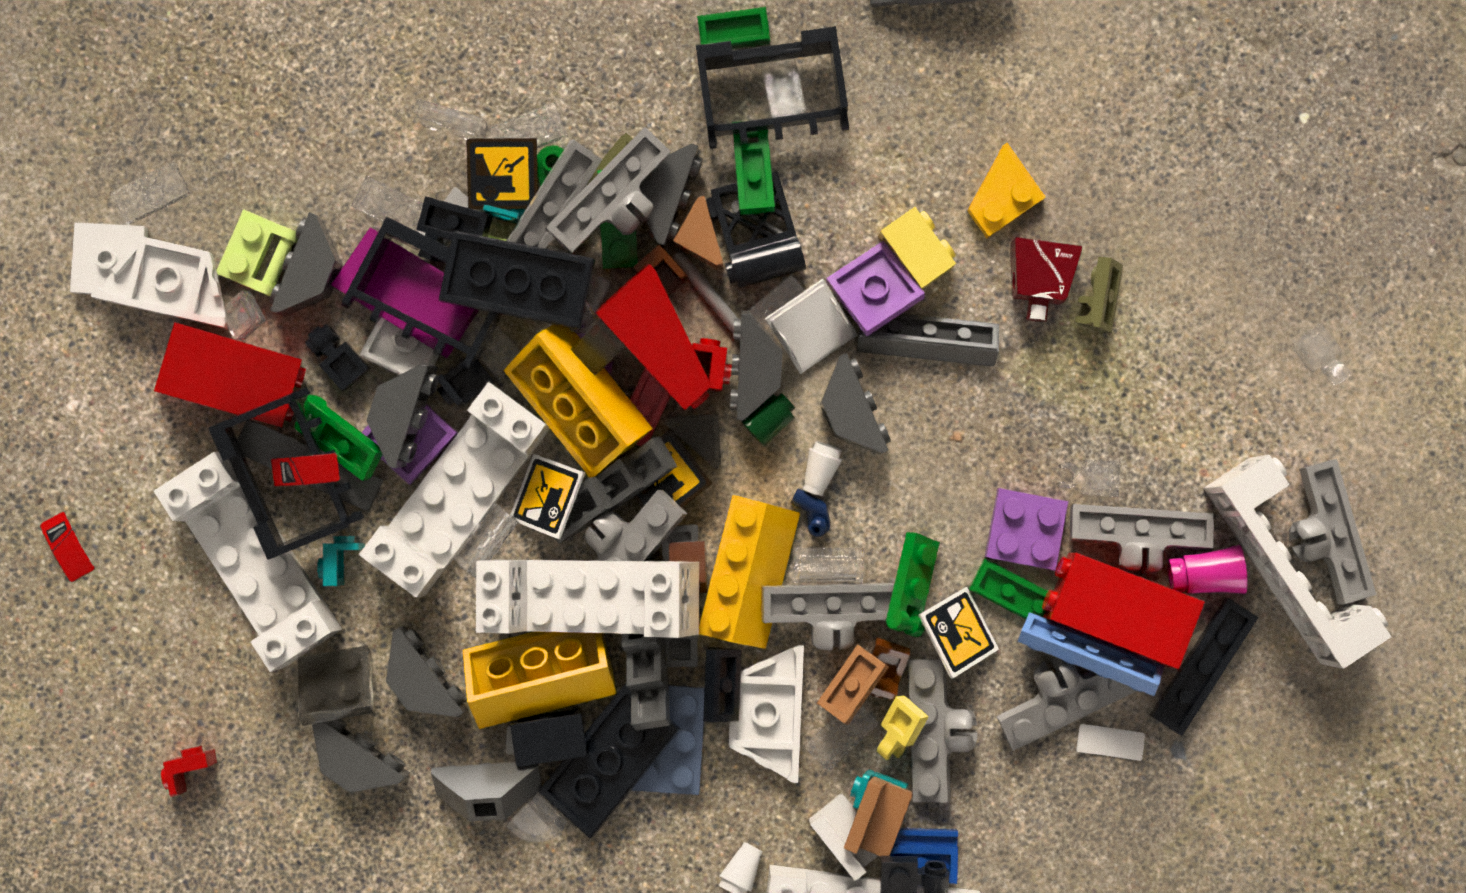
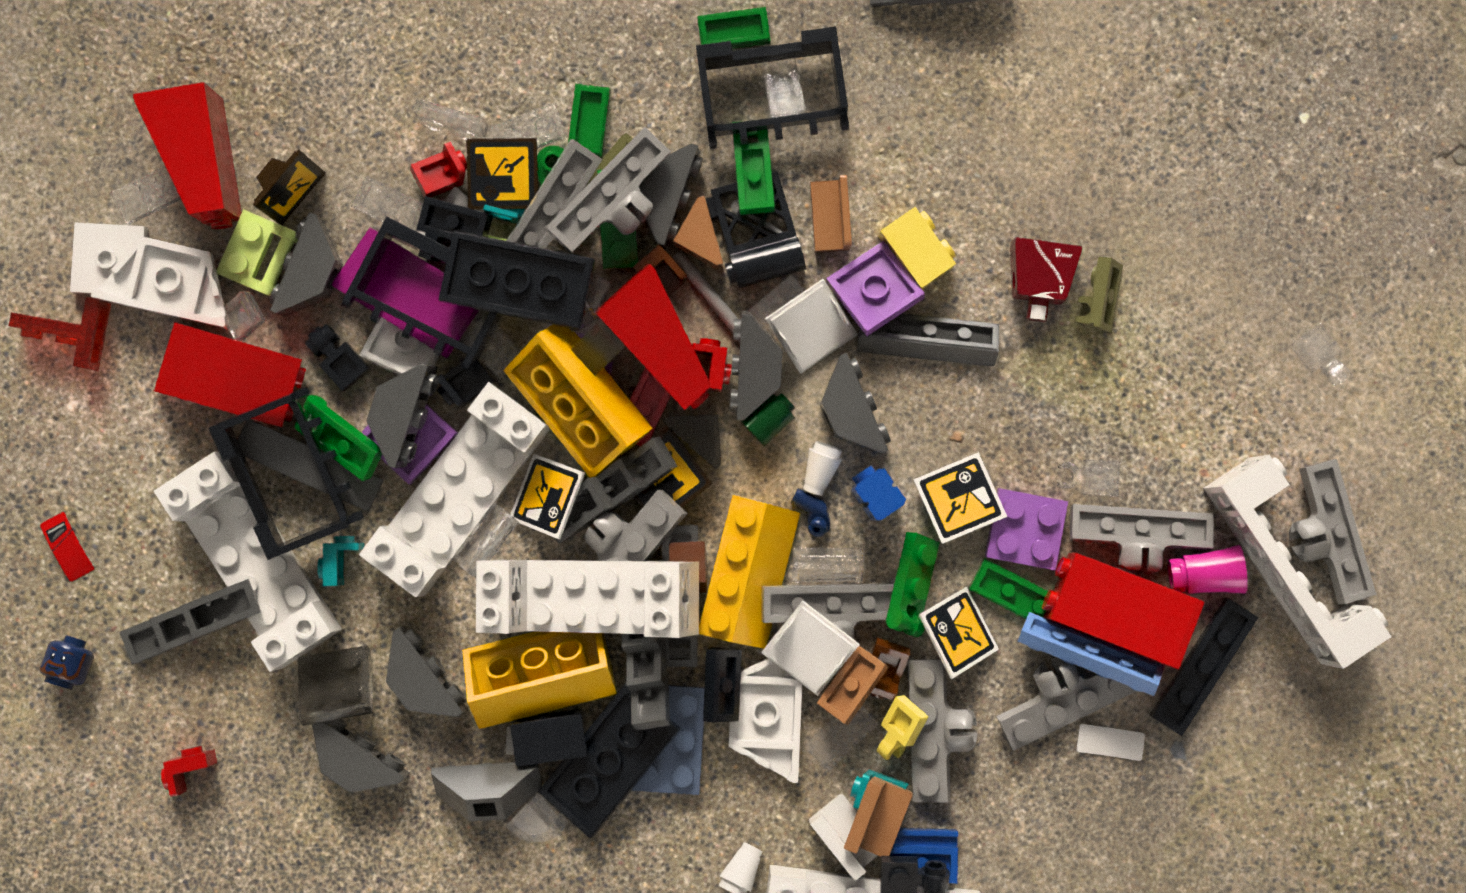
red sticker [271,453,340,486] -> none
yellow wing [967,143,1046,238] -> none
none -> clear red bracket [8,297,111,372]
none -> dark blue head [39,635,94,690]
none -> dark grey slope [119,579,262,665]
none -> red slope [133,82,242,230]
none -> piece [253,149,326,225]
none -> red bracket [410,142,467,198]
none -> green tile [568,84,611,158]
none -> white piece [761,600,860,696]
none -> medium nougat panel [810,175,852,253]
none -> blue brick [850,465,906,521]
none -> piece [914,452,1007,544]

